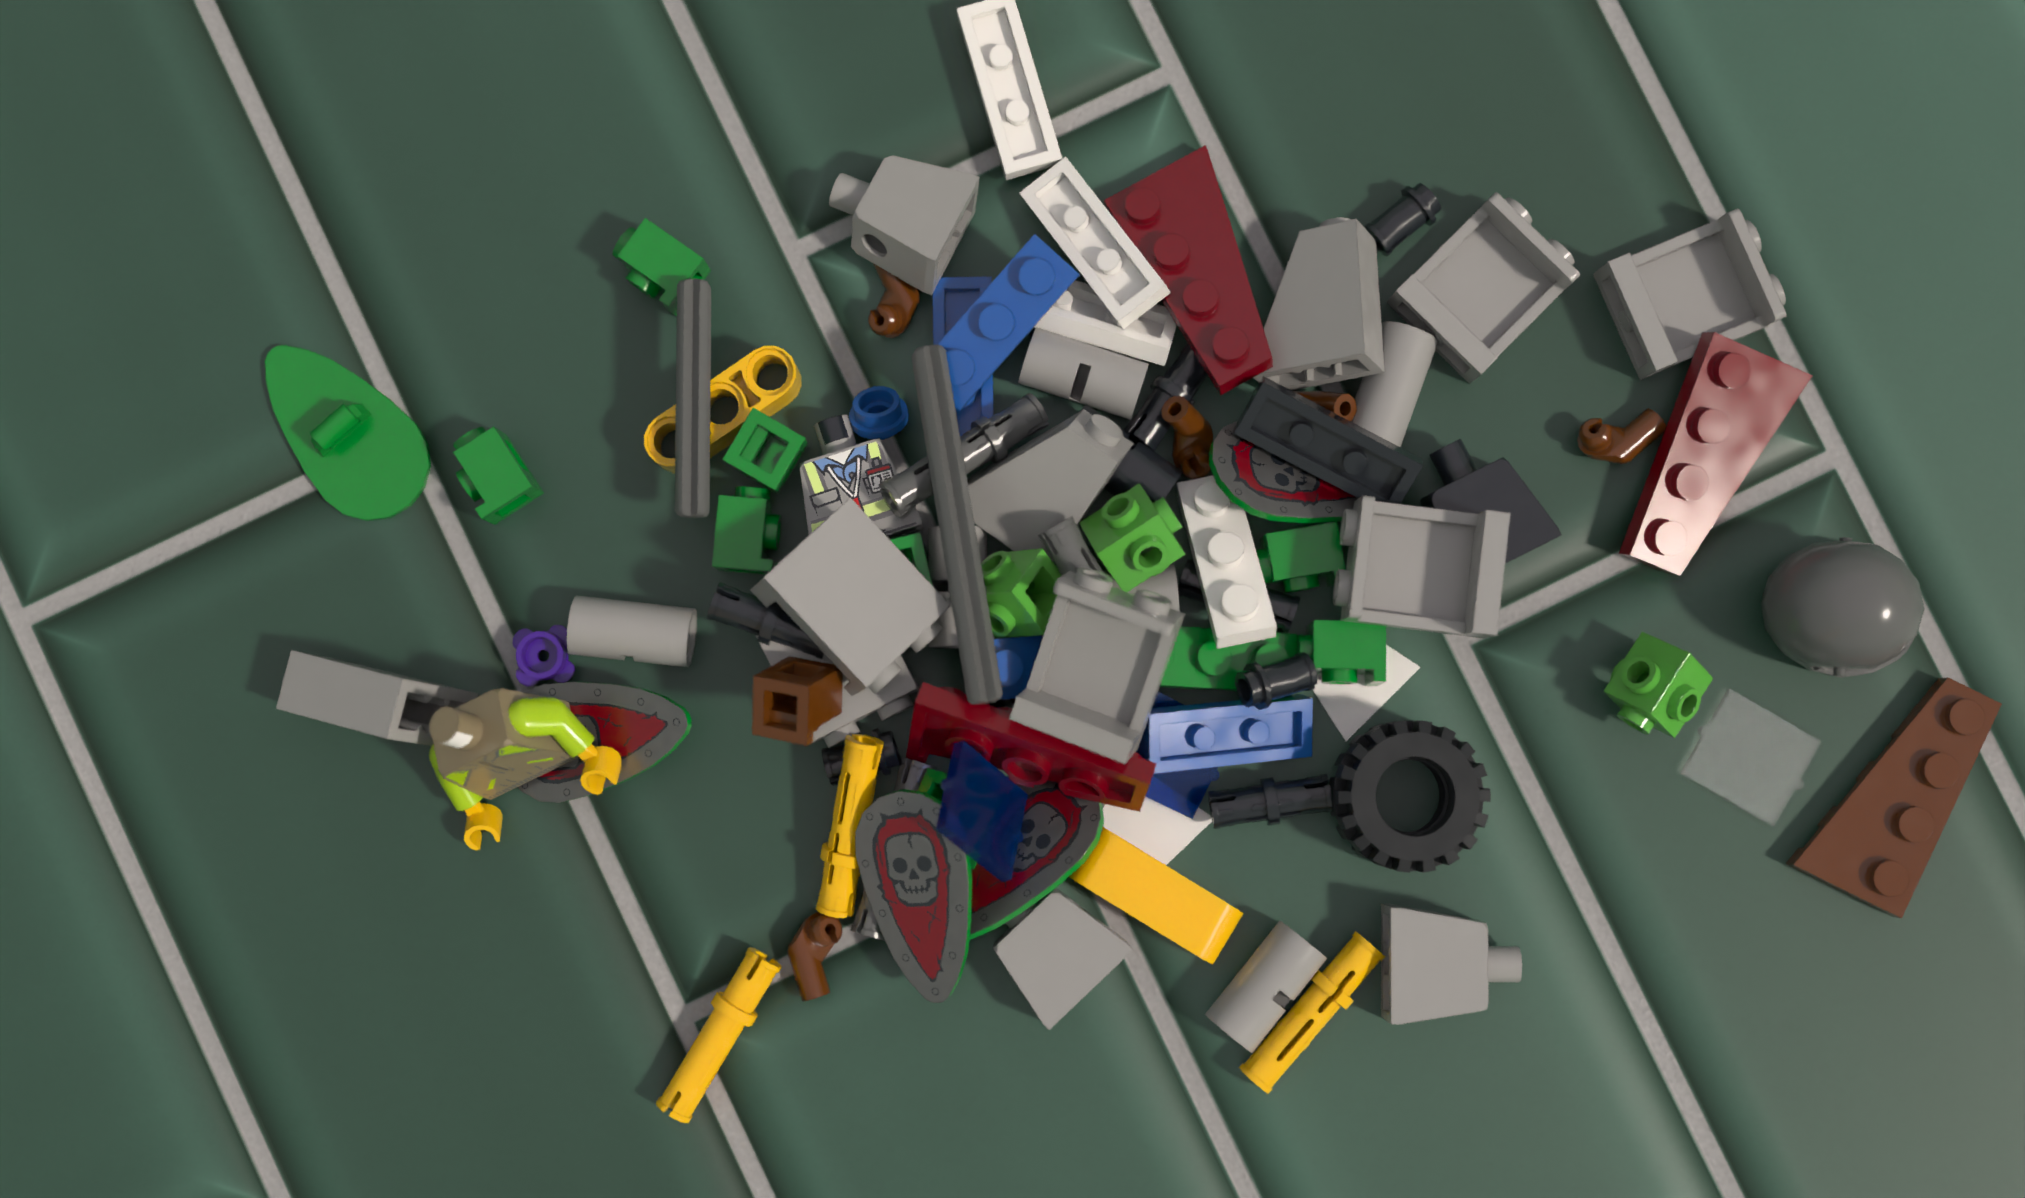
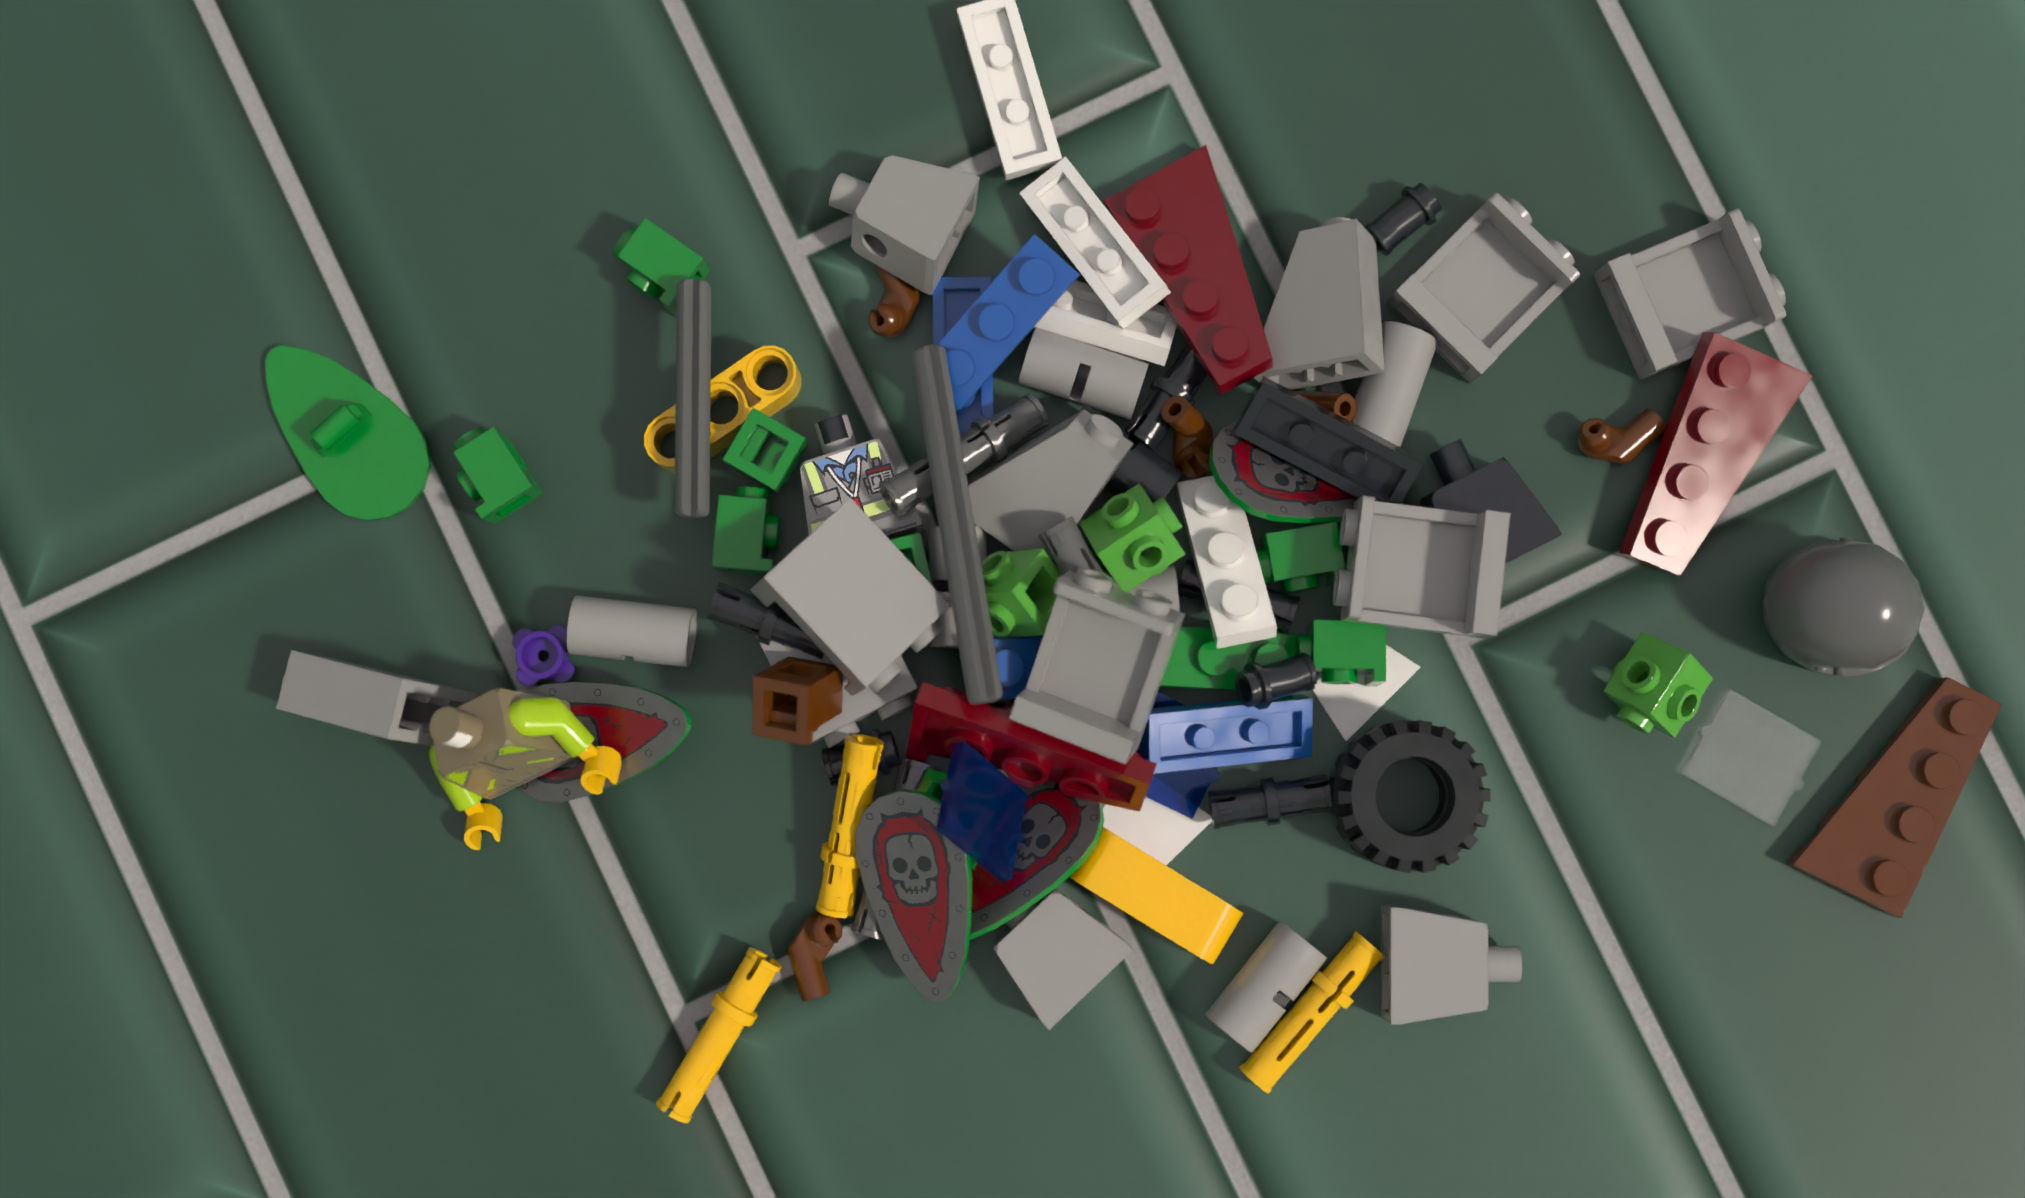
blue plate [849,386,909,440] -> none

